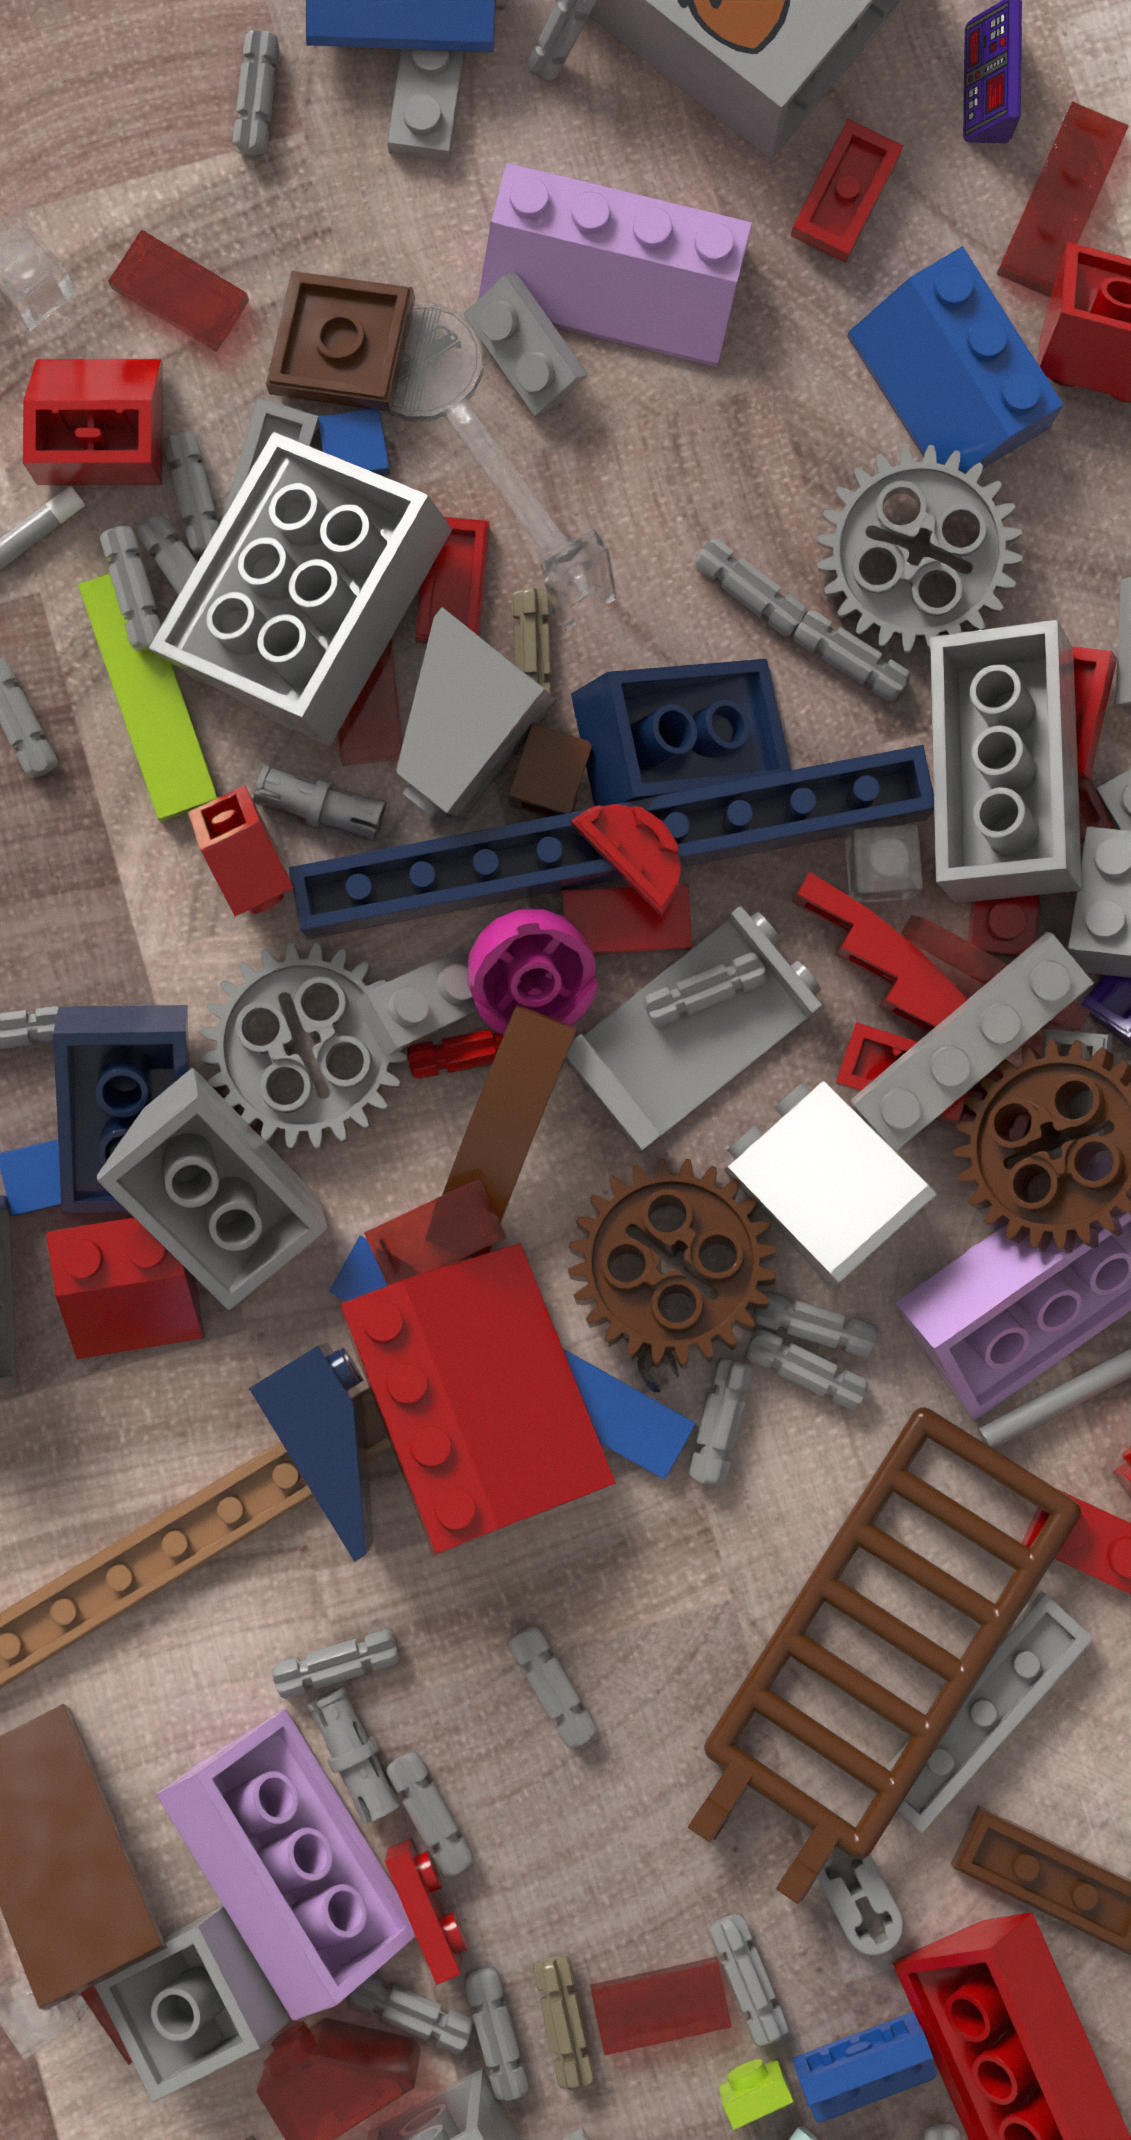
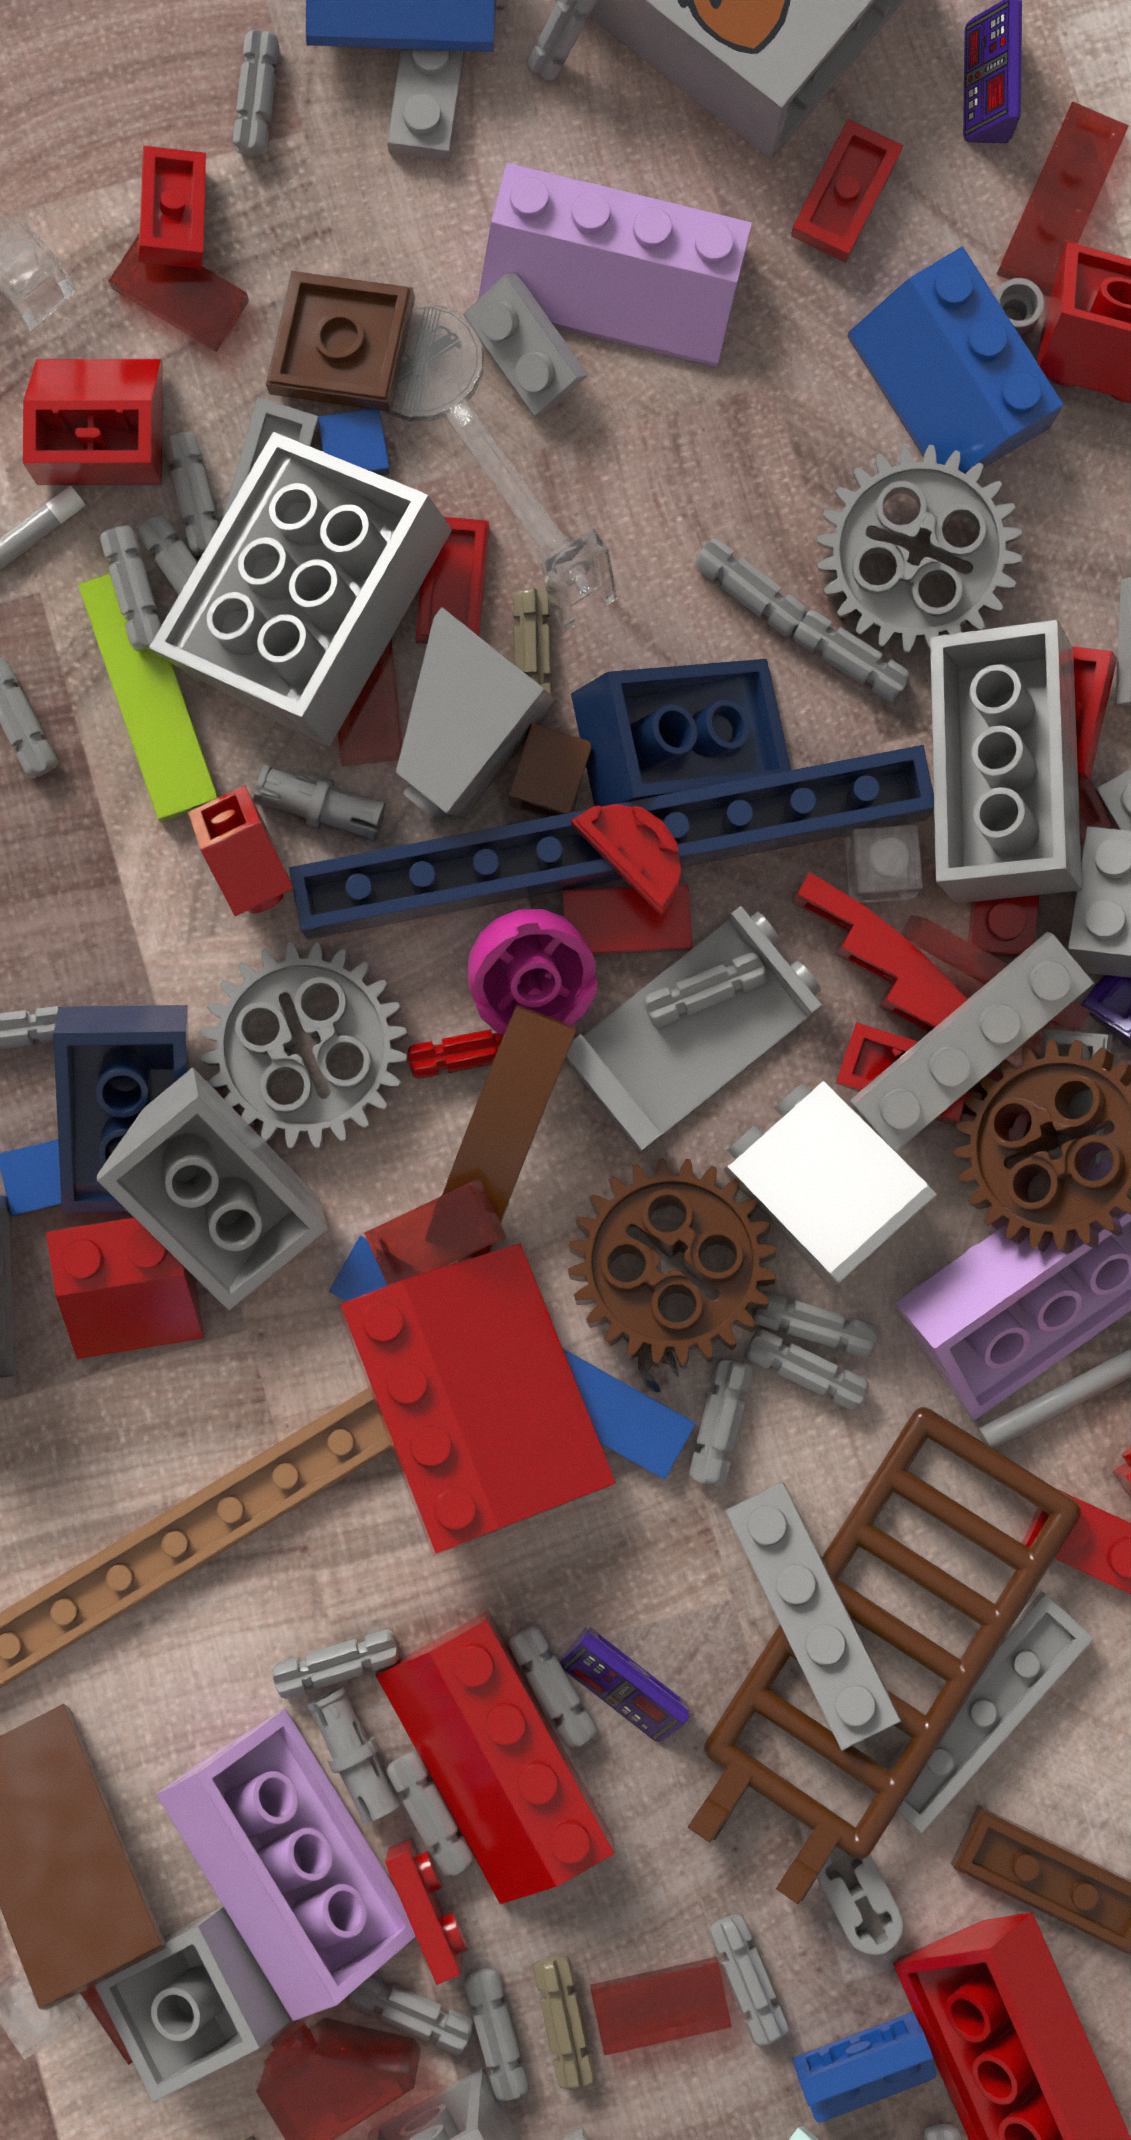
dark blue slope [249,1342,374,1562] -> none
light grey plate [354,948,479,1057] -> none
lime plate [719,2059,794,2130] -> none
none -> red plate [138,145,206,269]
none -> red slope [375,1610,615,1905]
none -> dark purple slope [560,1627,690,1742]
none -> light grey plate [725,1482,902,1751]
none -> light grey hose [995,278,1044,336]

